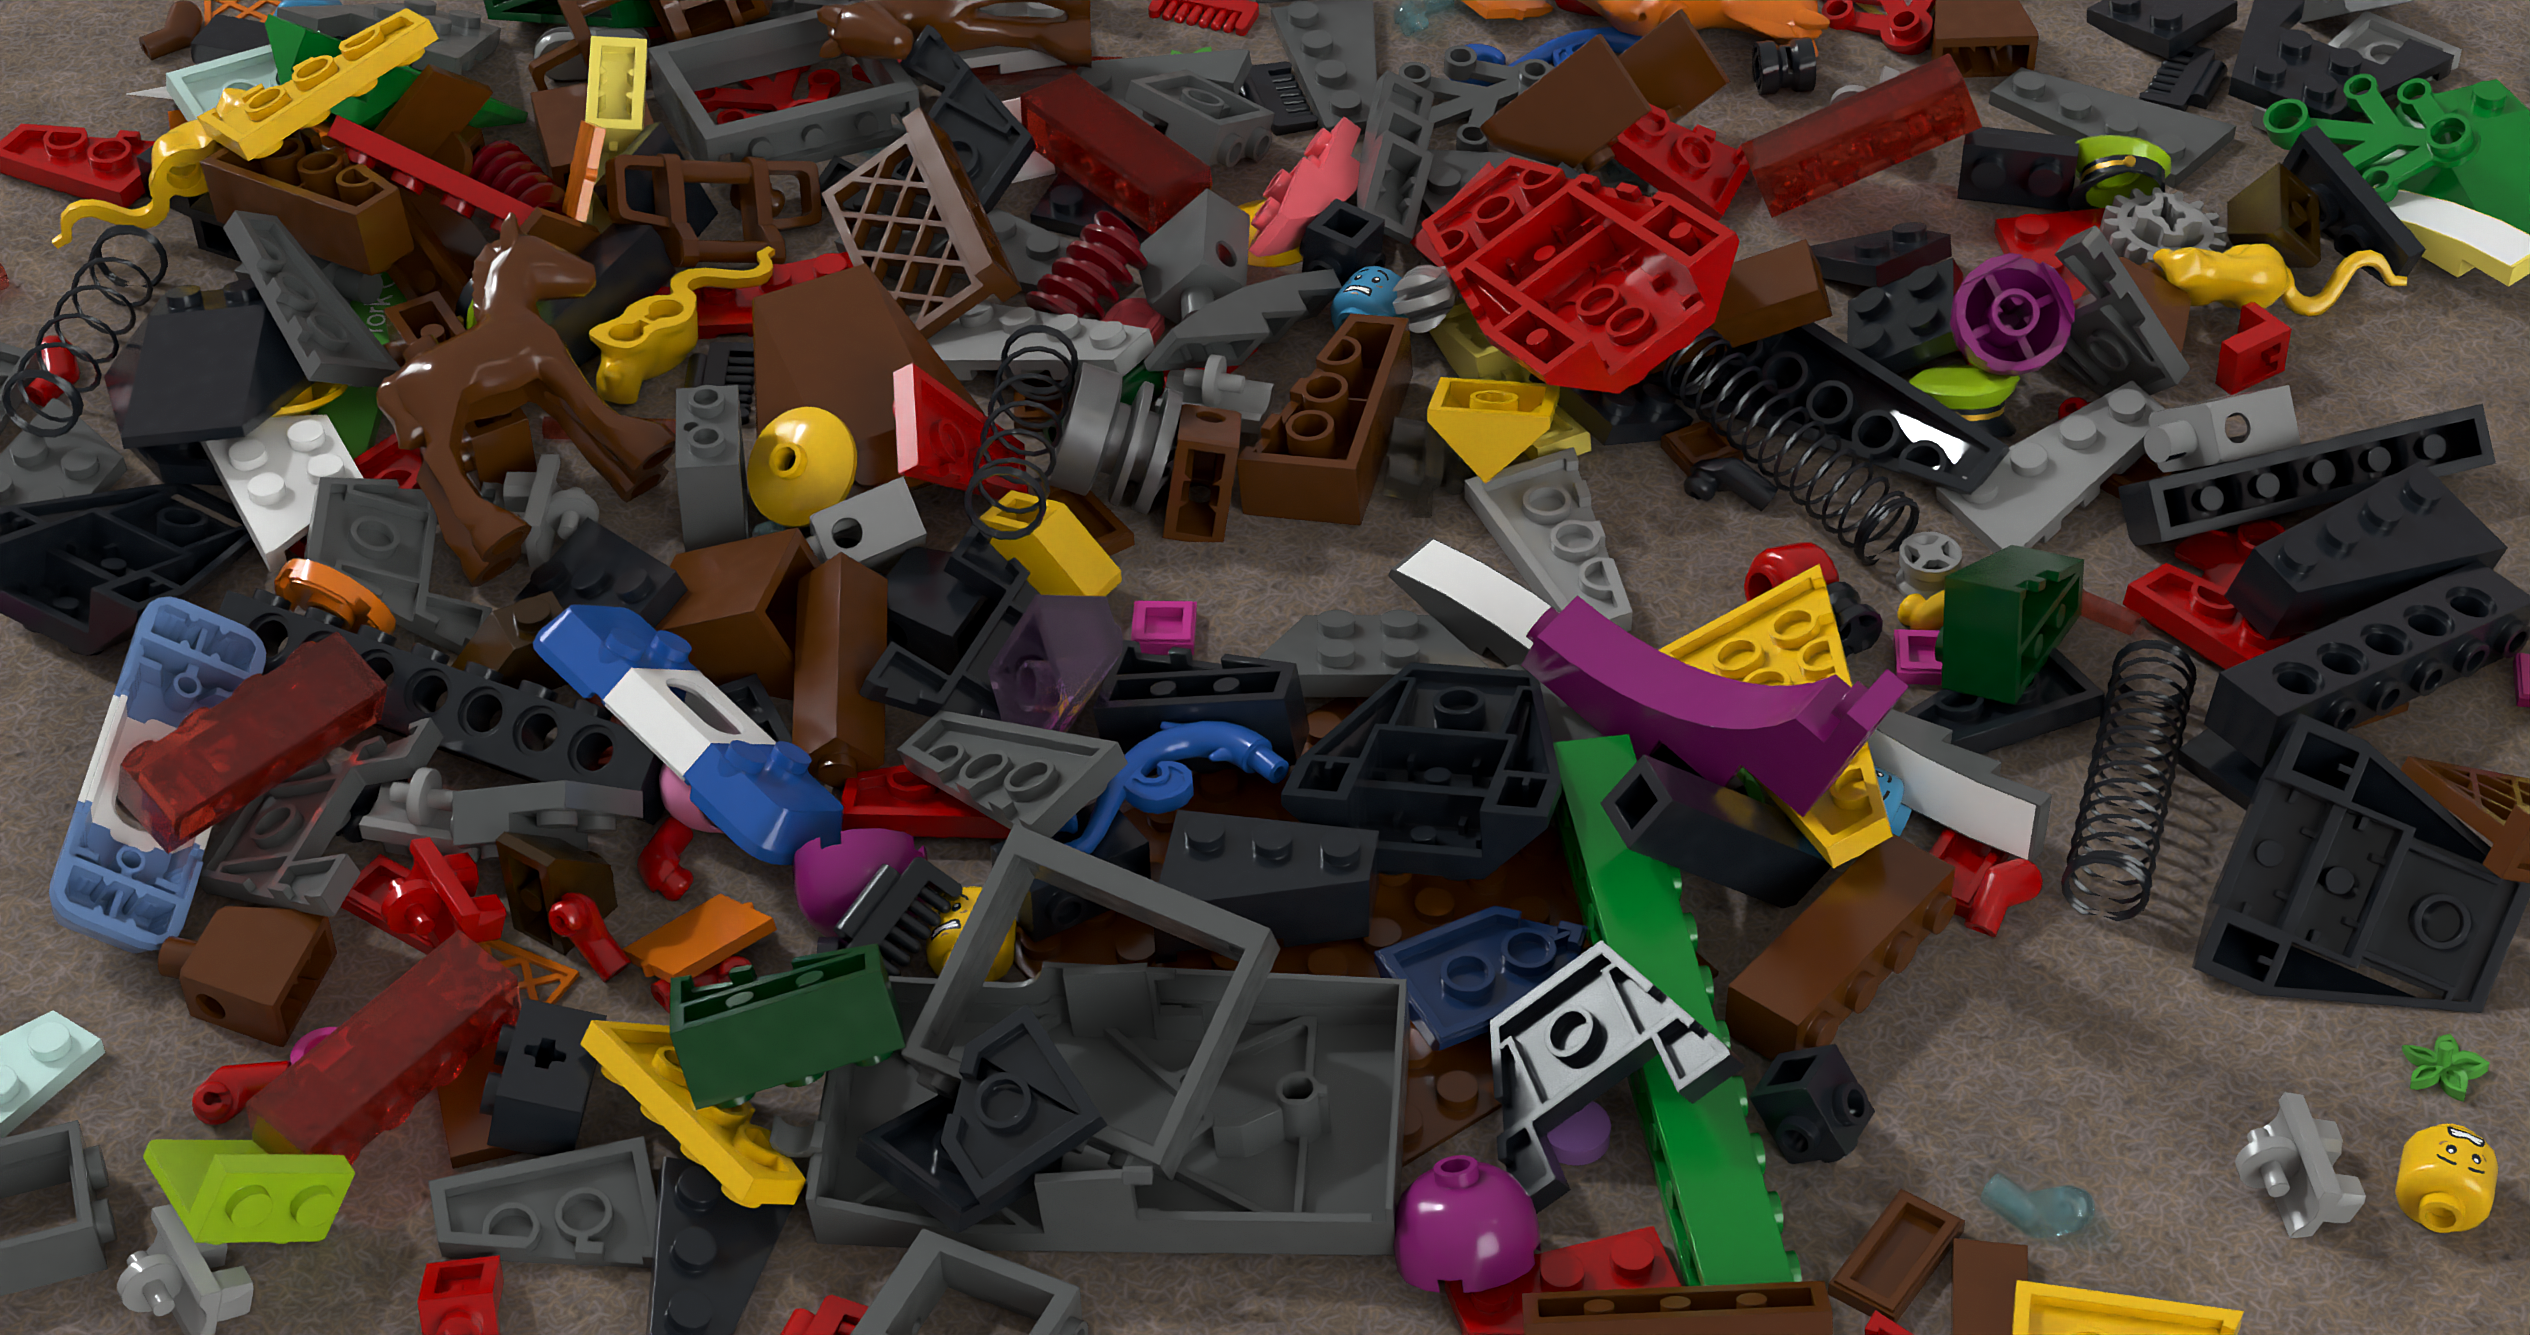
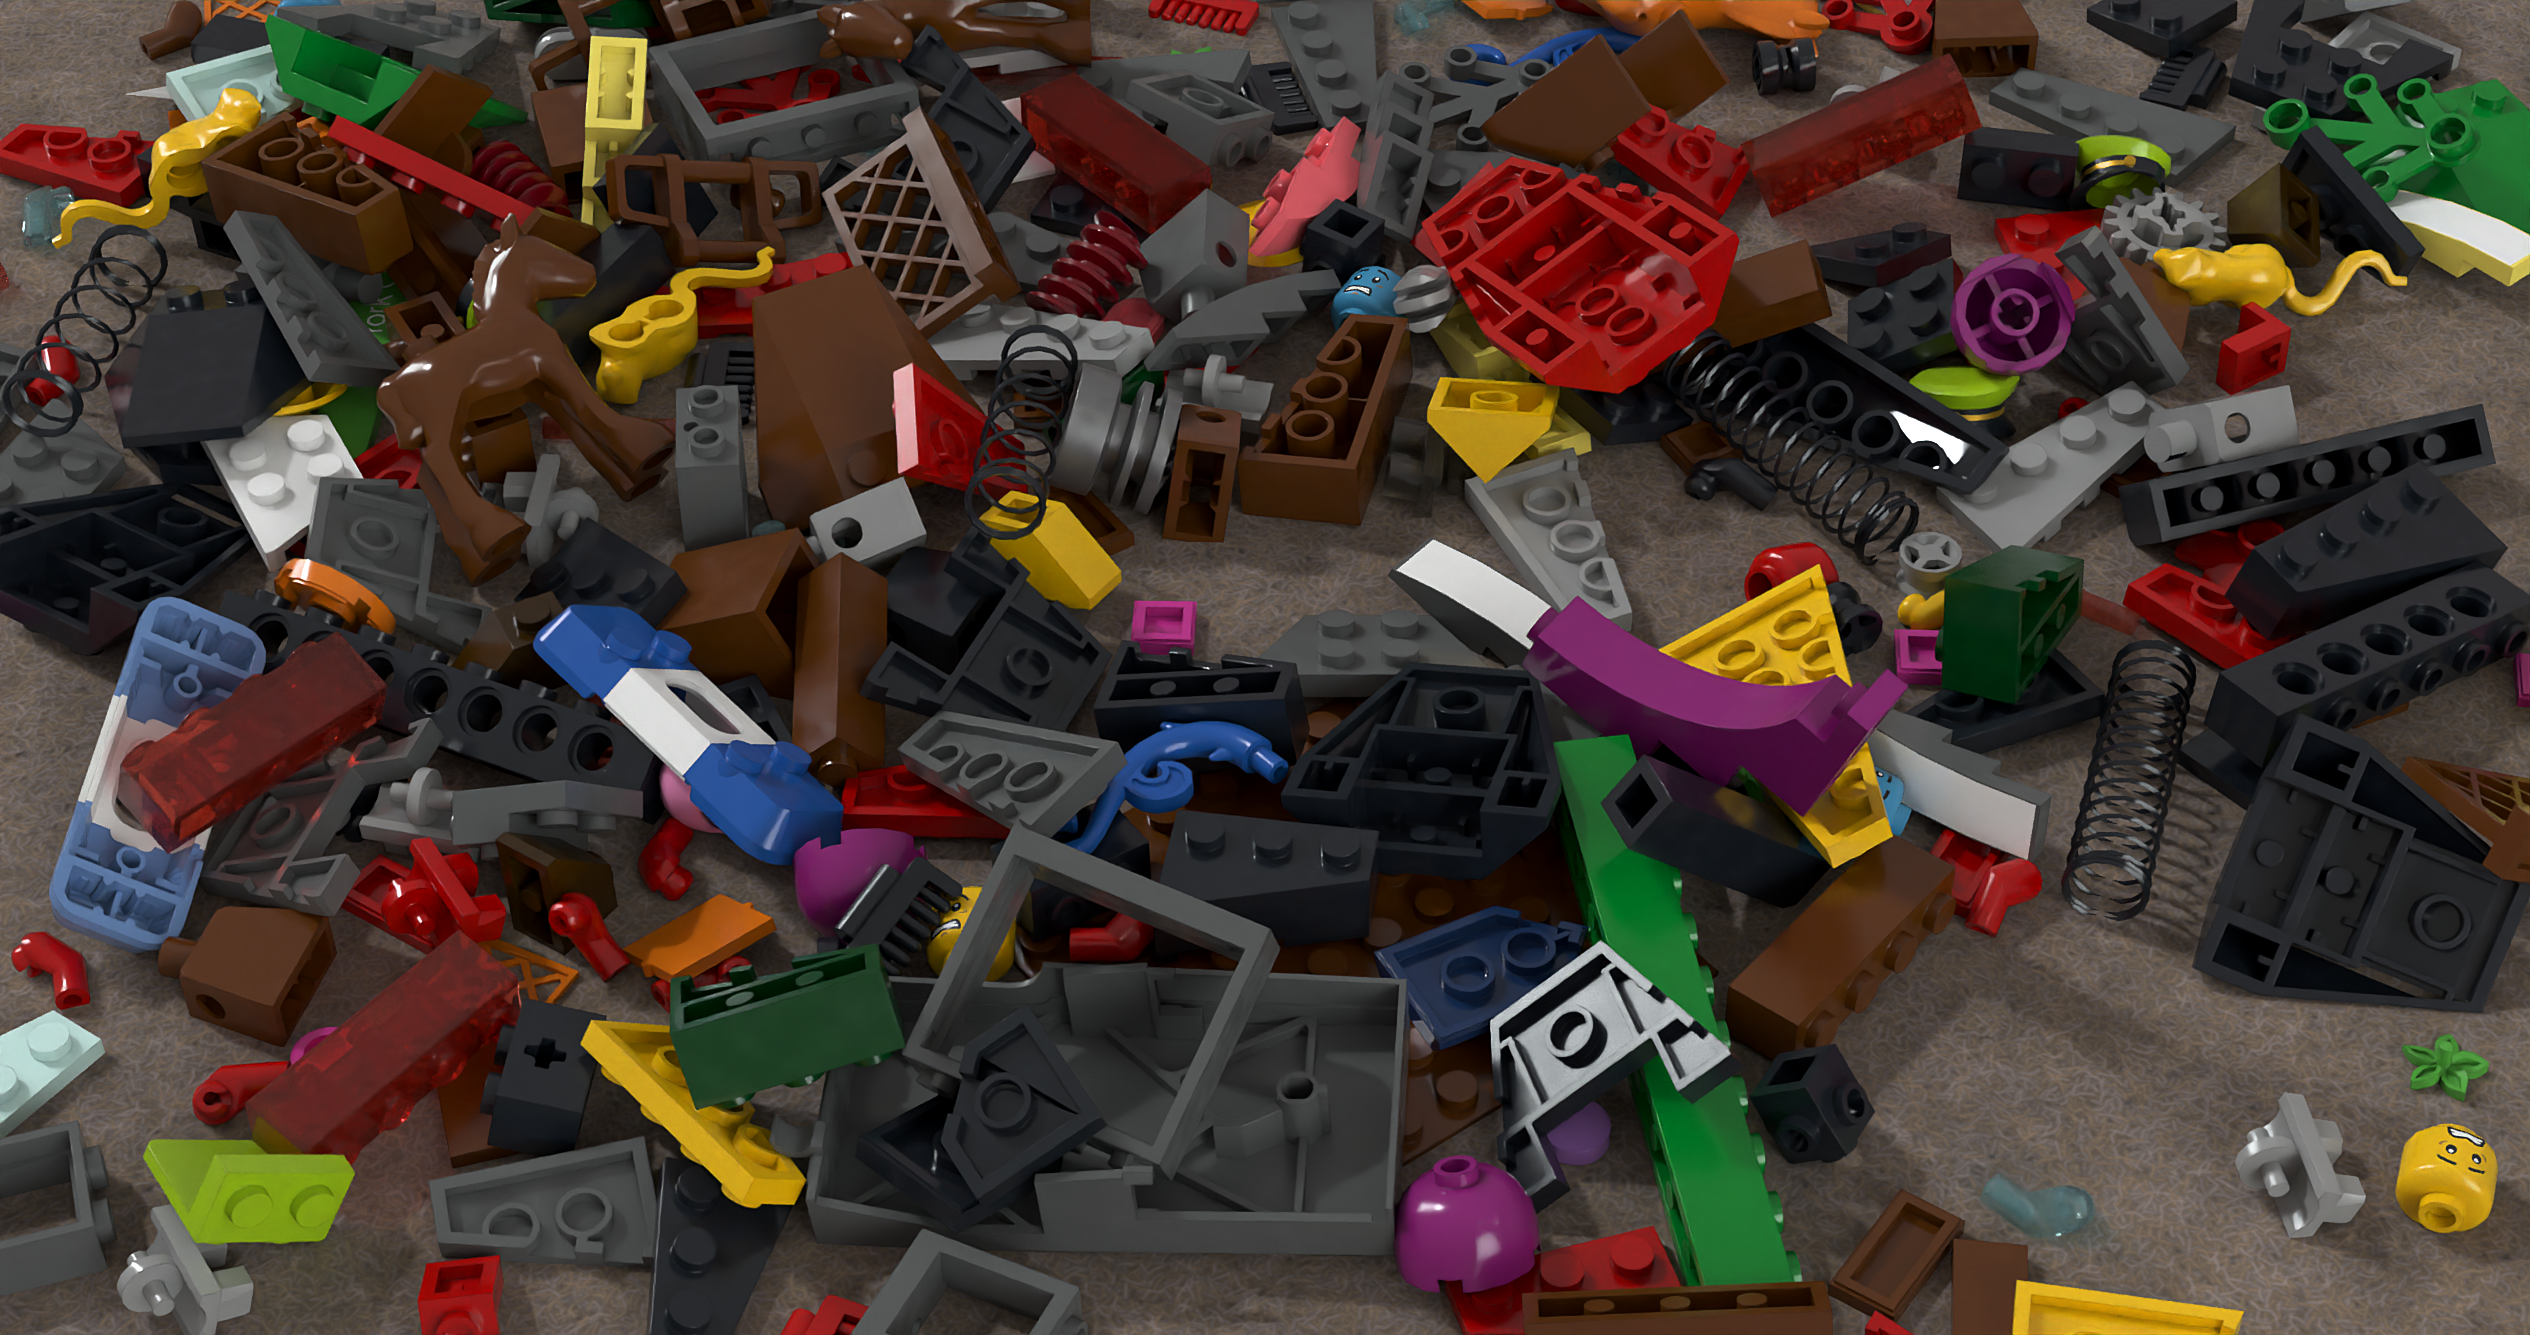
yellow wing [197,8,439,161] -> none
orange piece [562,120,606,222] -> none
yellow dish [747,407,857,528] -> none
clear purple slope [987,594,1123,733] -> none
none -> red arm [11,932,91,1010]
none -> clear light blue arm [22,185,75,247]
none -> red arm [1070,912,1154,961]

